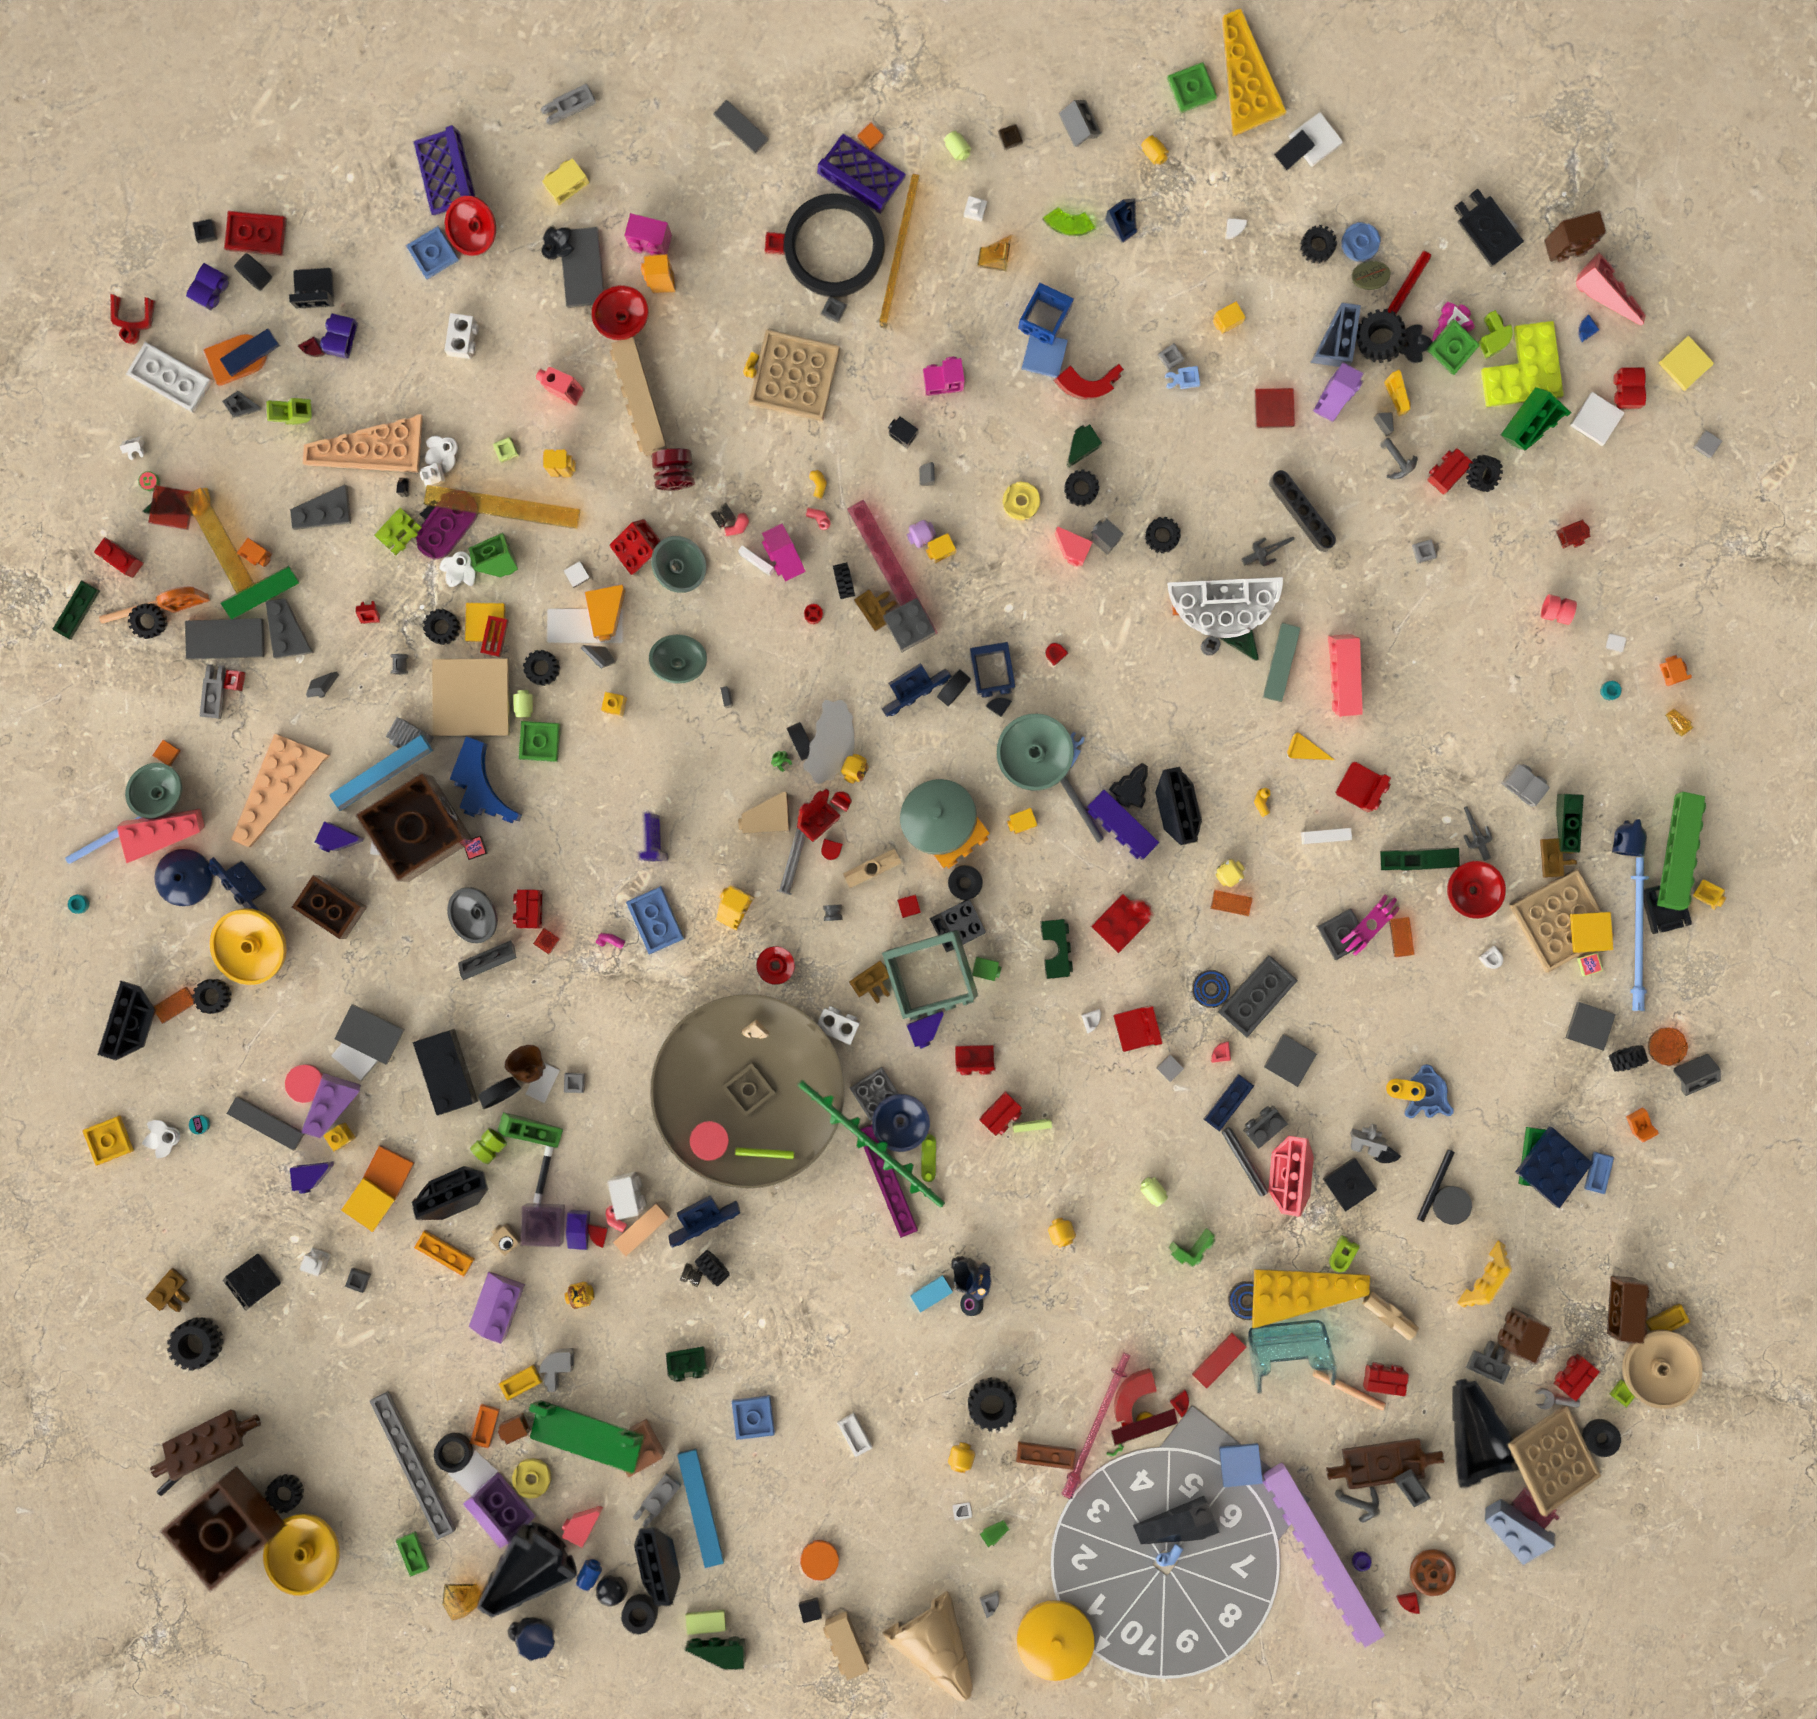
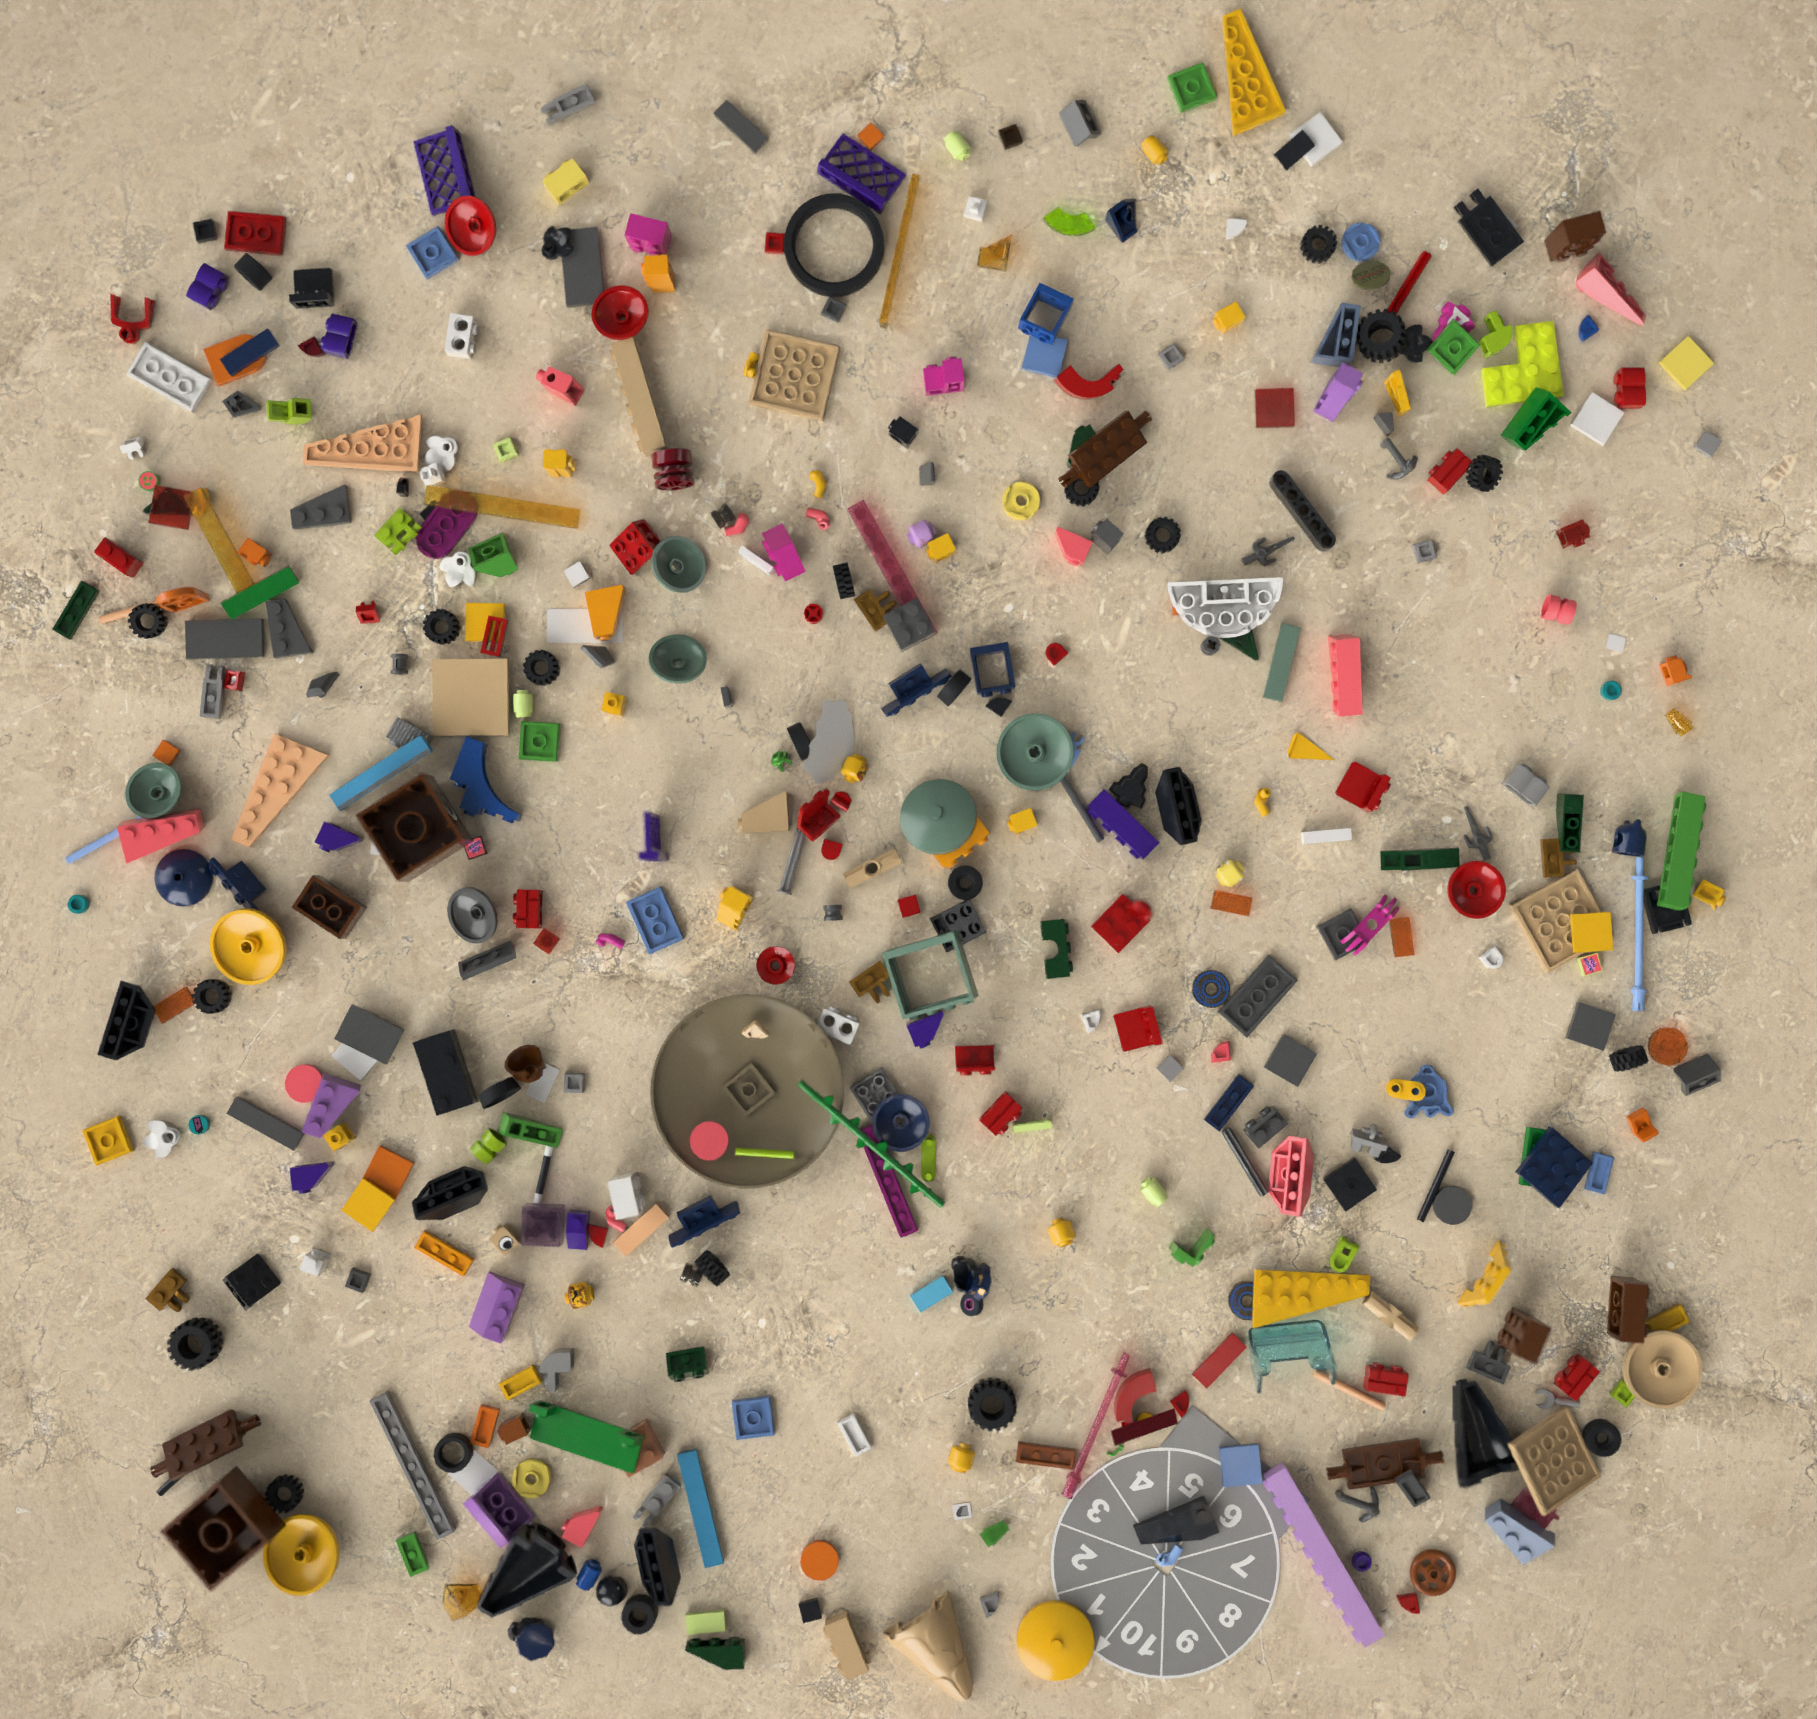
bright green brick [972,957,1002,981] -> none
light blue plate [1165,366,1200,389] -> none
none -> reddish brown plate [1058,410,1152,488]

